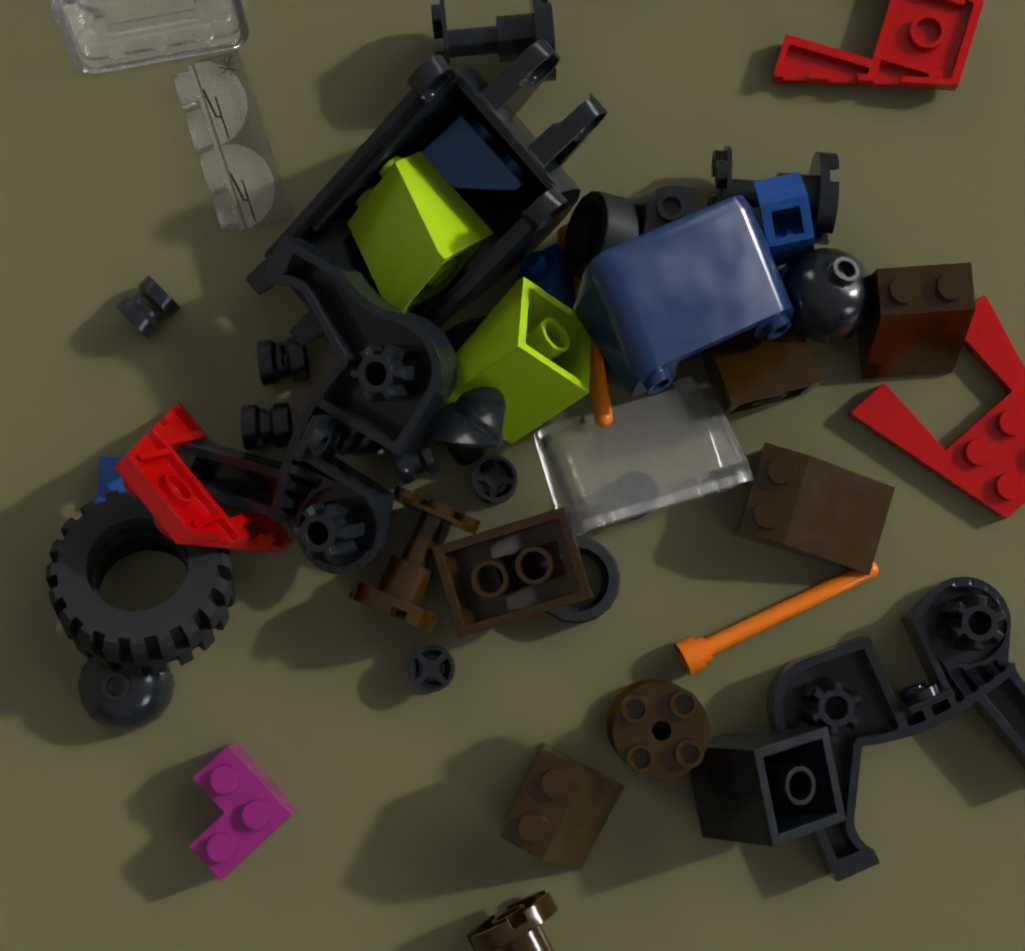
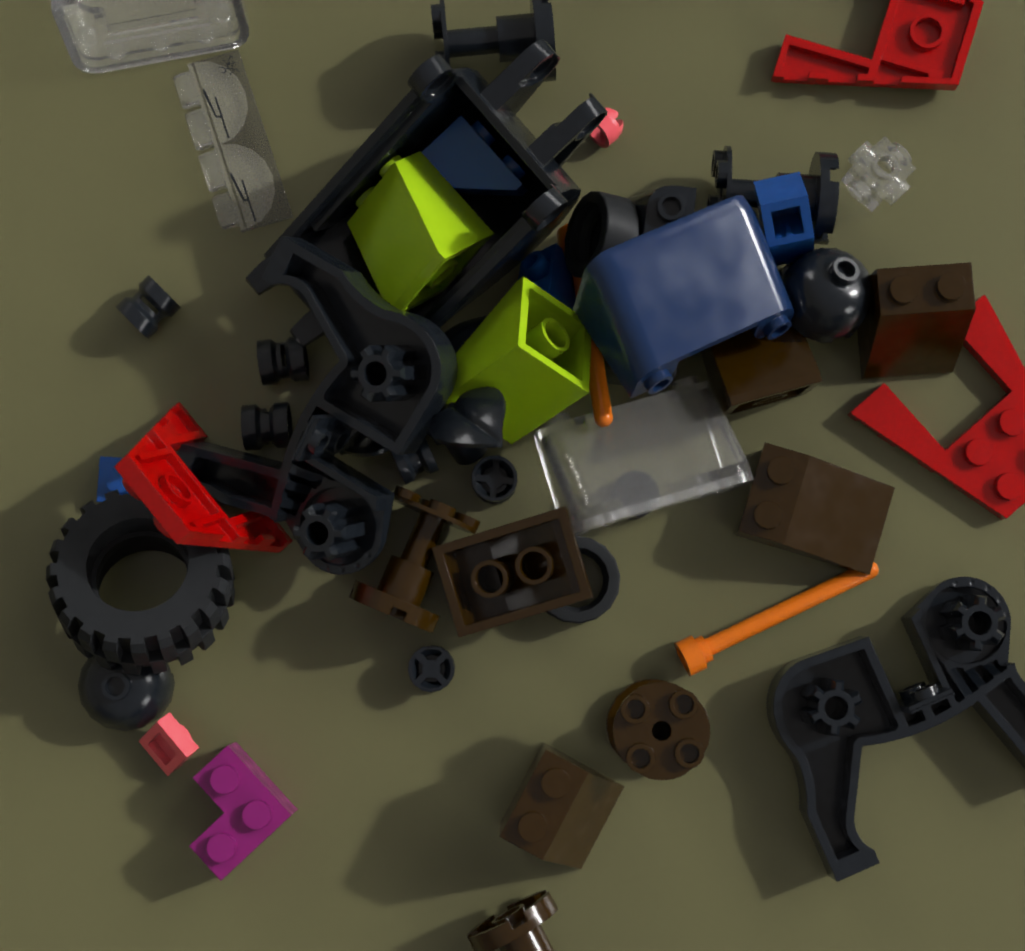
black slope [689,726,846,847] -> none
none -> coral plate [138,712,199,776]
none -> coral hinge [589,107,624,148]
none -> clear brick [841,136,916,212]

